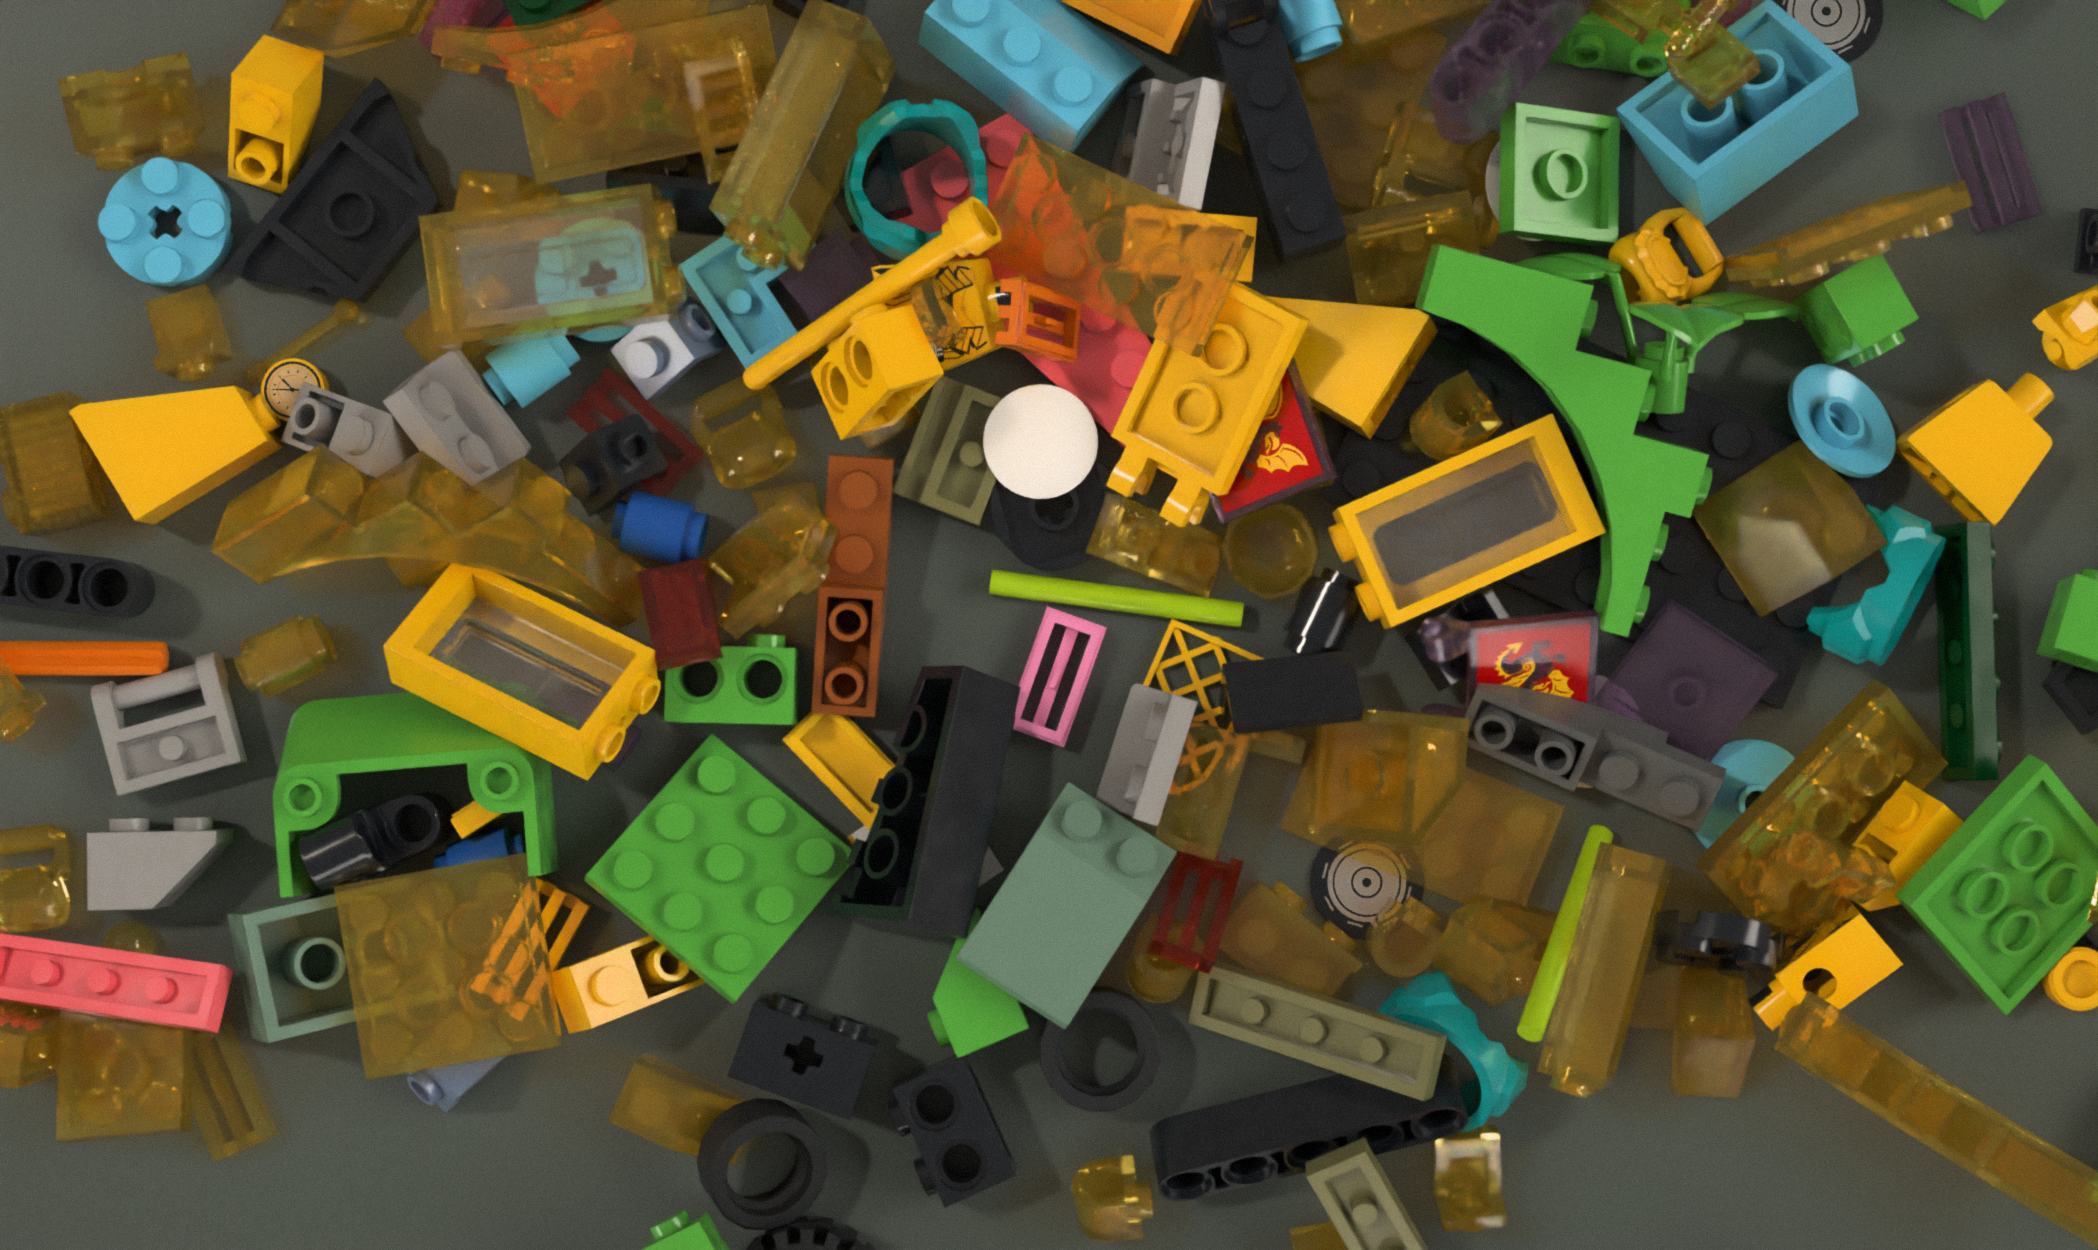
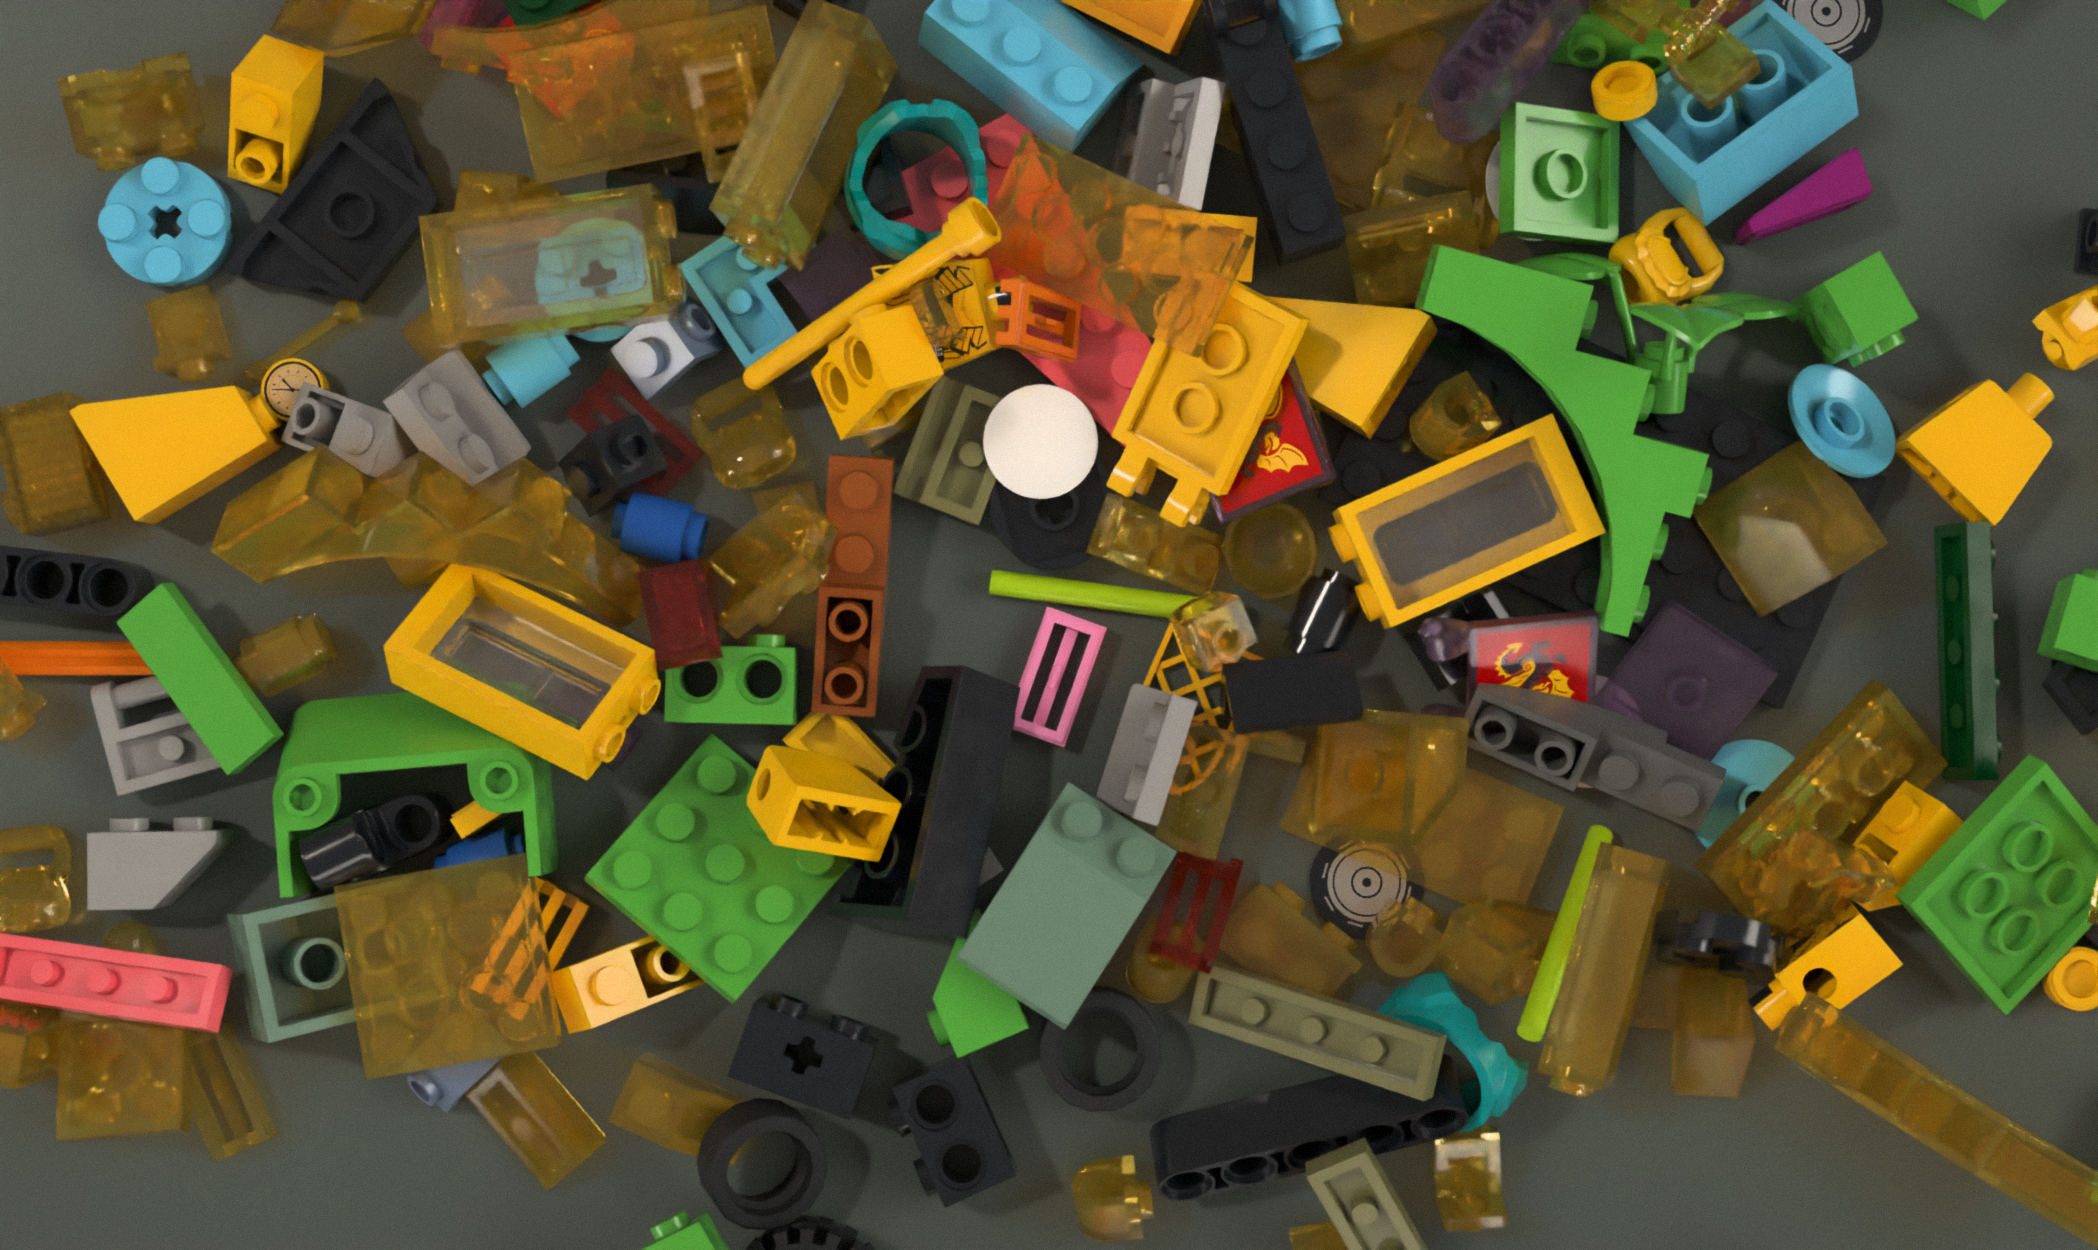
clear yellow plate [1724,180,1973,289] -> none
teal piece [1806,504,1946,666] -> none
clear purple tile [1938,92,2043,234] -> none
none -> bright green tile [116,582,284,776]
none -> clear yellow slope [465,1045,606,1191]
none -> yellow torso [746,745,902,862]
none -> clear yellow plate [1169,591,1259,673]
none -> yellow tile [1591,60,1658,121]
none -> magenta slope [1734,147,1874,246]

